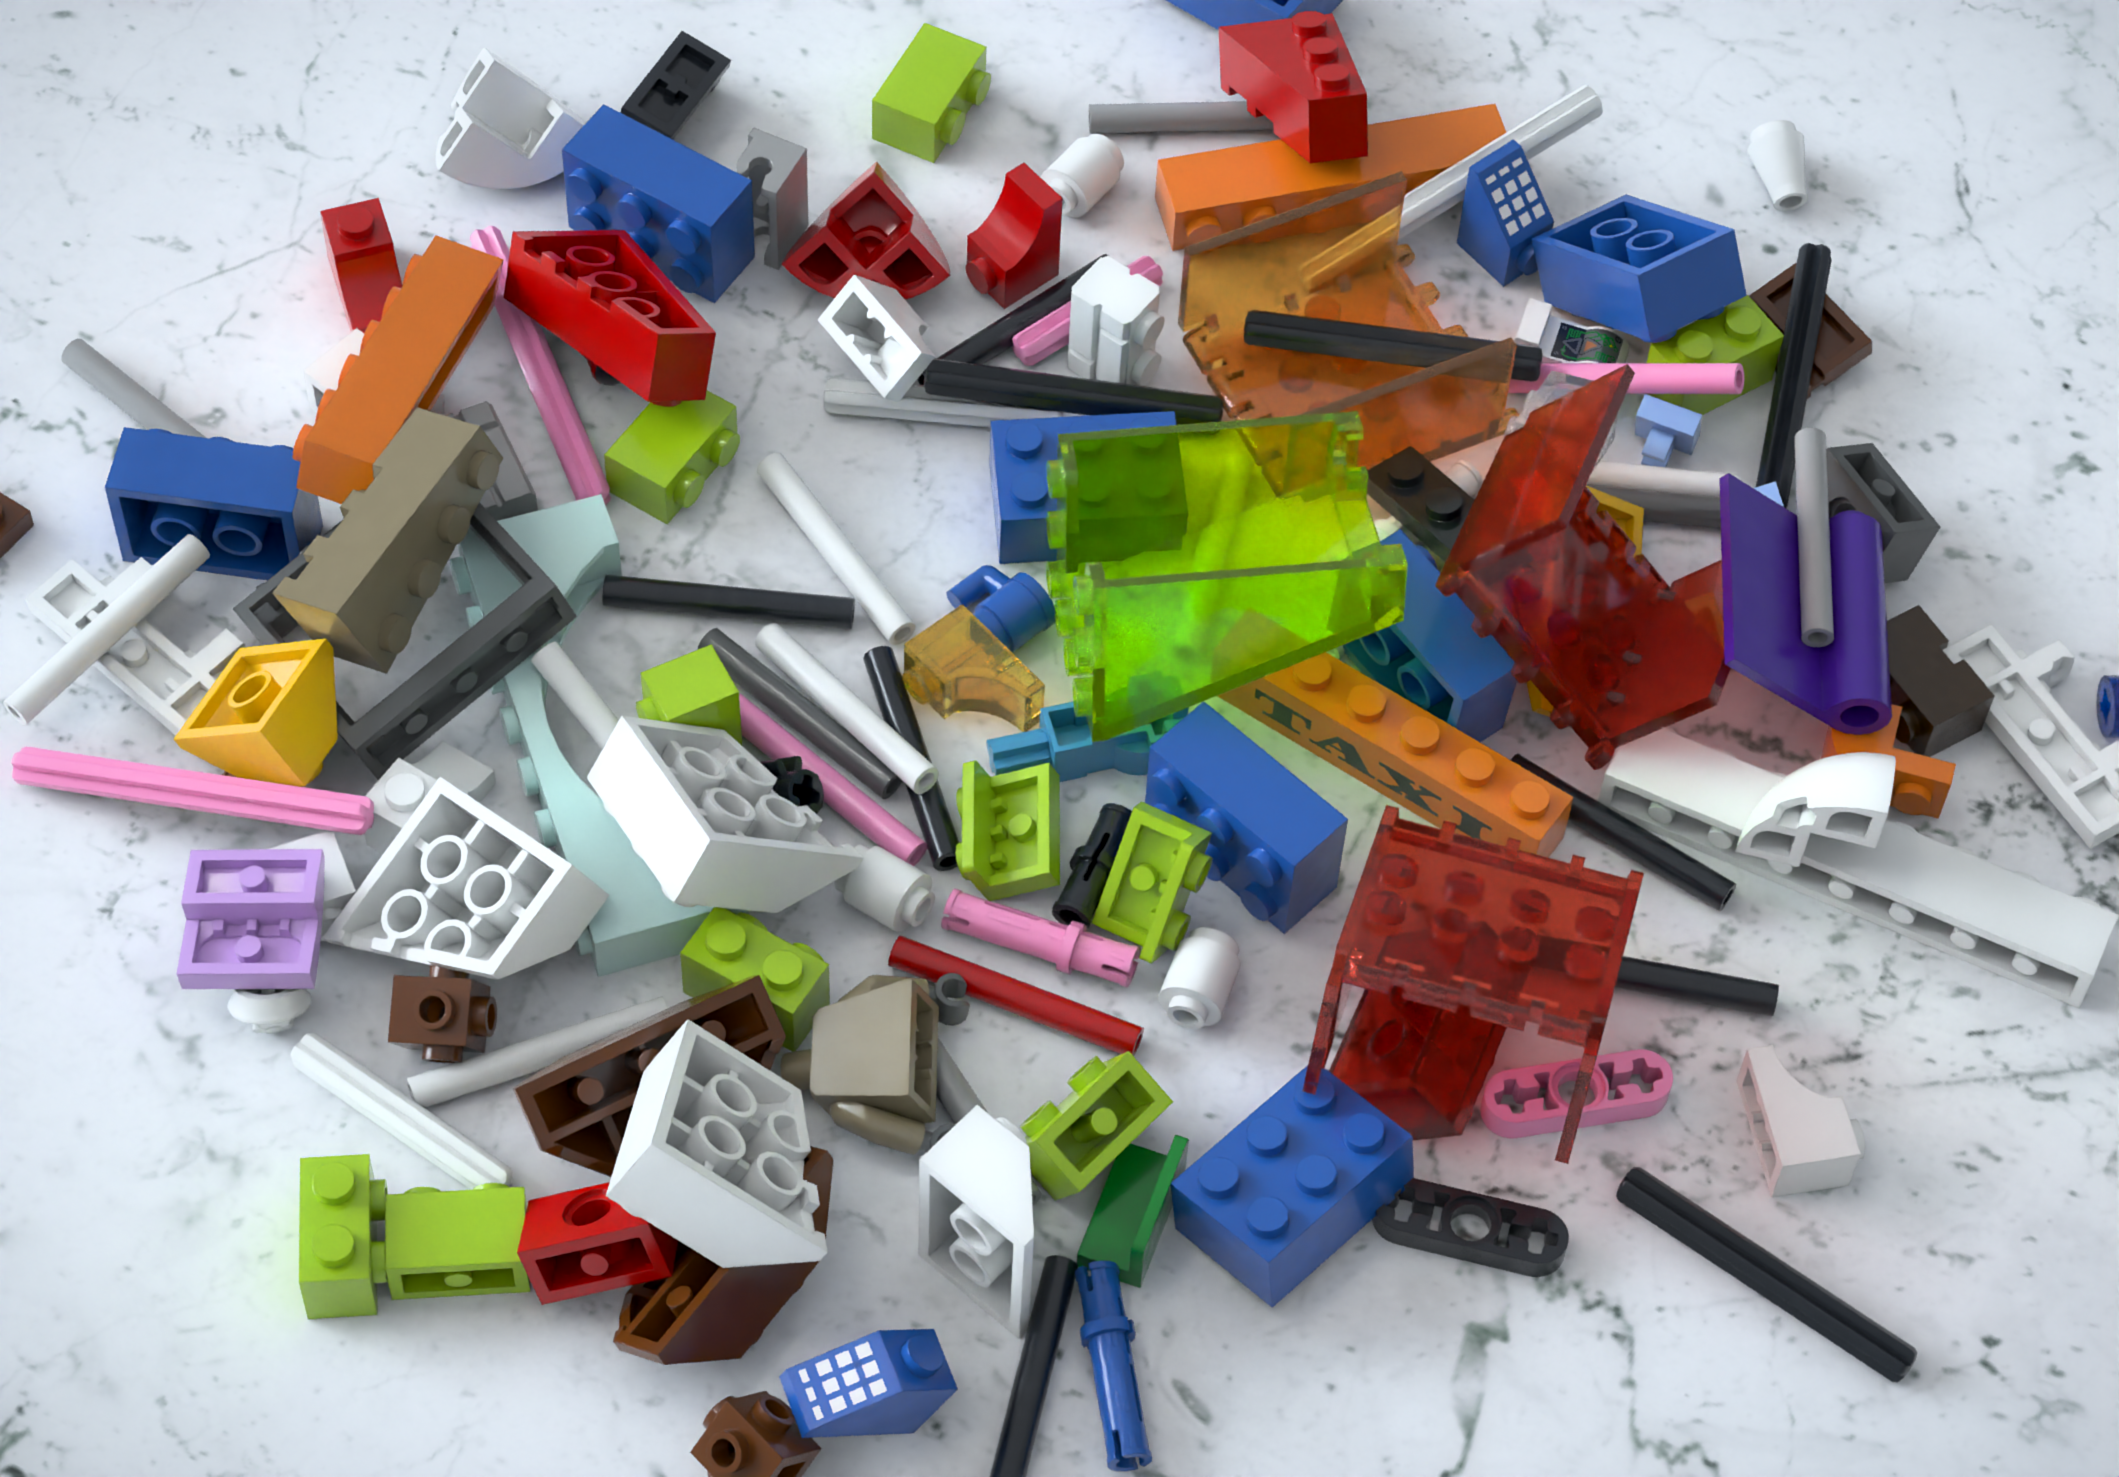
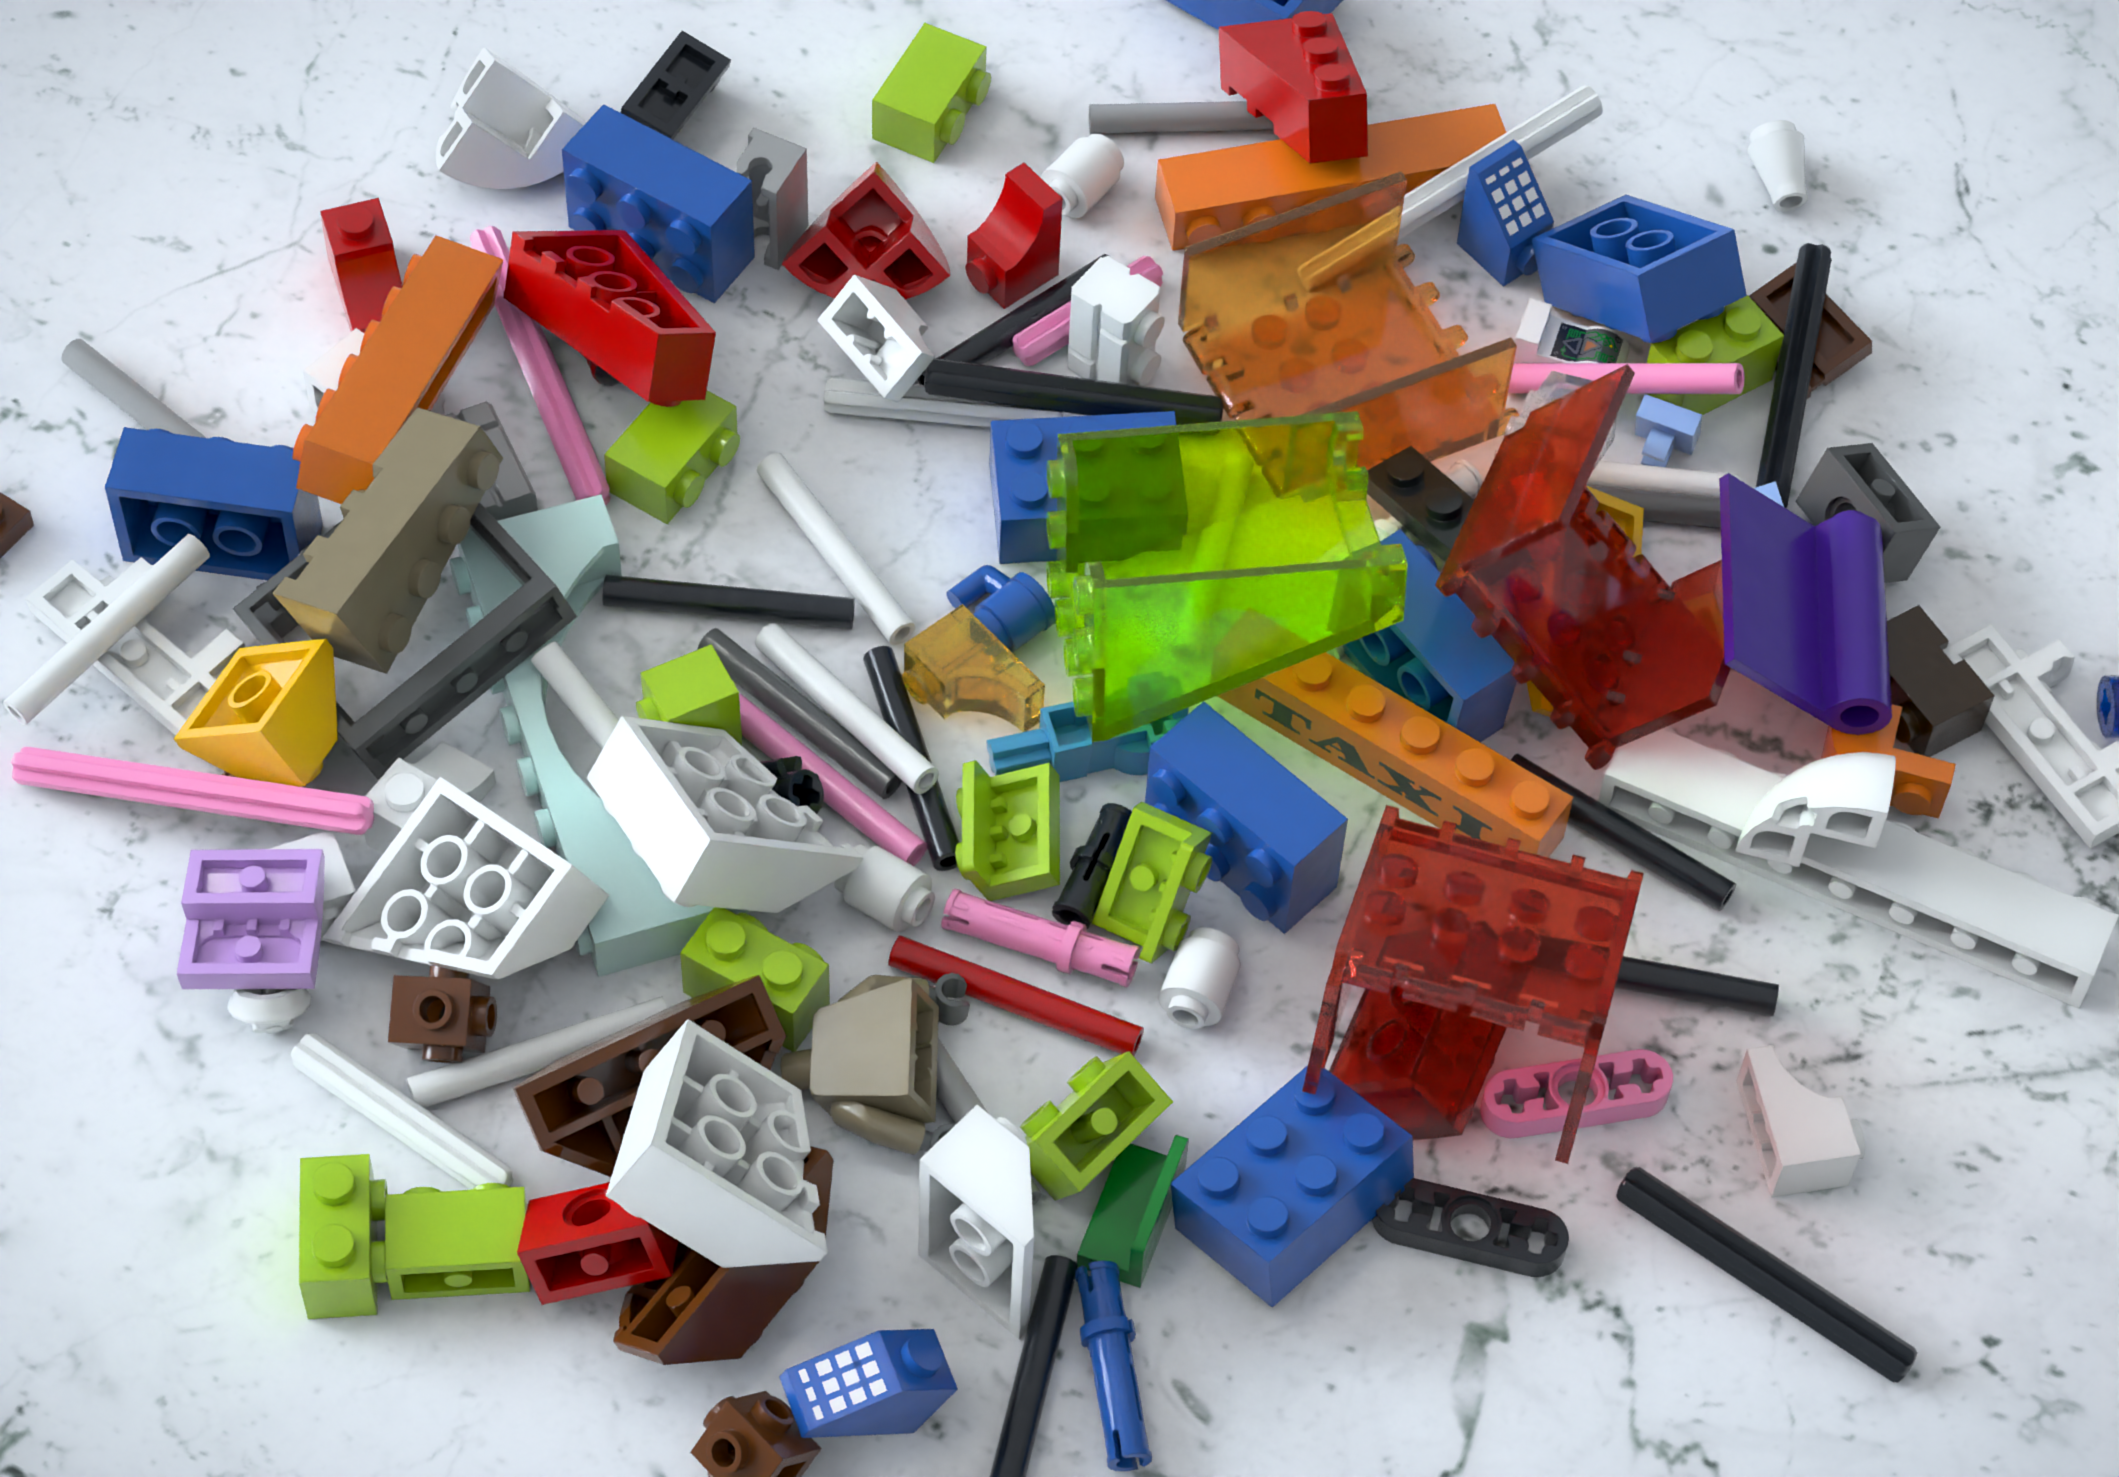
black axle [1243,310,1543,382] -> none
light grey piece [1794,428,1834,647] -> none

